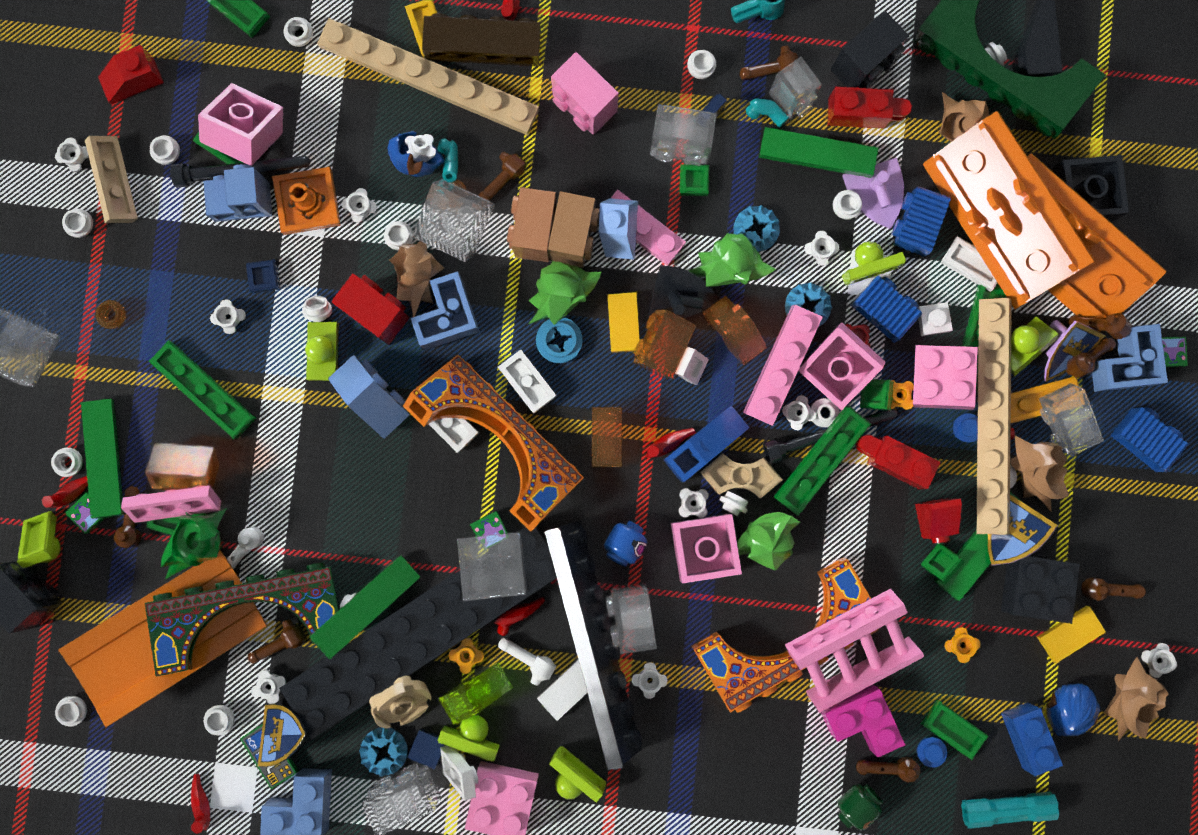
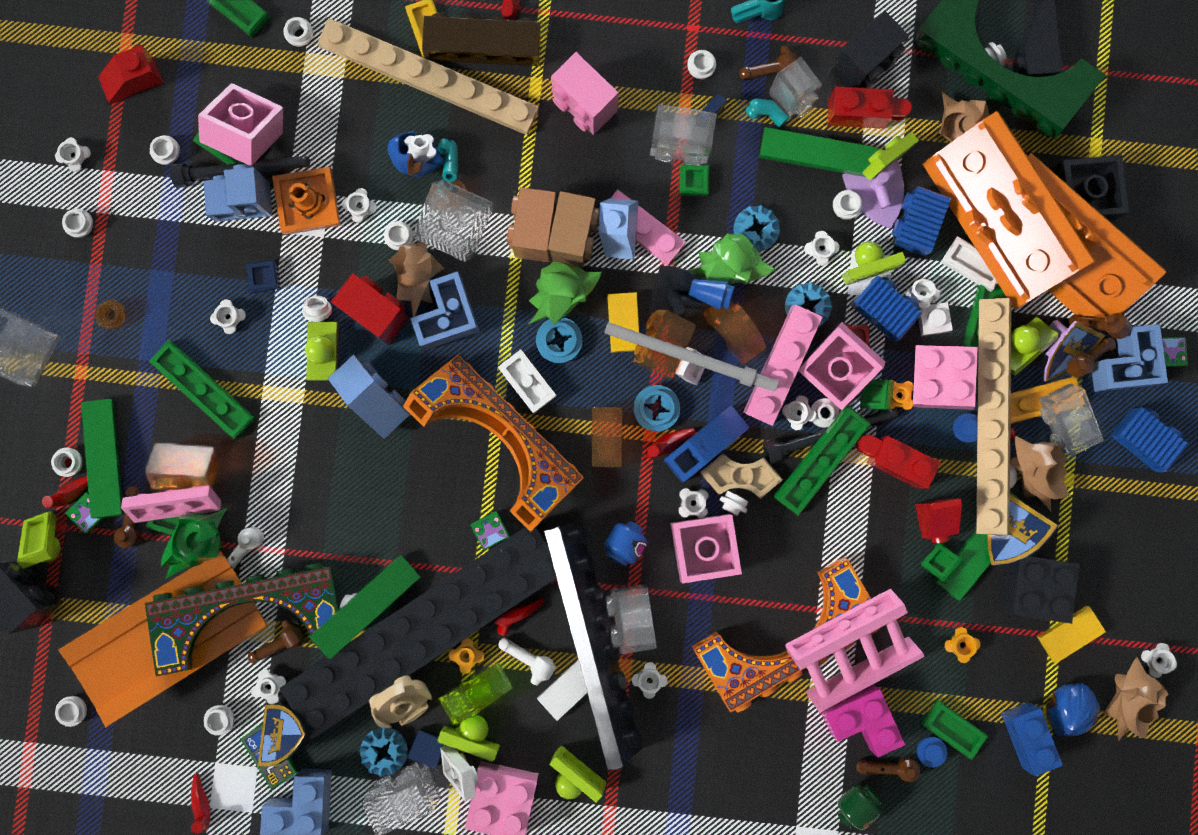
tan plate [85,136,138,223] -> none
white plate [429,418,479,453] -> none
clear brick [457,531,527,601] -> none
reddish brown piece [477,151,527,205] -> none
bright green hair [737,512,801,571] -> none
teal axle [961,792,1059,829] -> none
reddish brown piece [1081,577,1146,601] -> none
none -> light grey bar [605,322,779,392]
none -> dark azure gear [634,385,680,431]
none -> blue cone [689,279,735,310]
none -> lime plate [862,132,919,181]
none -> white plate [905,279,941,310]

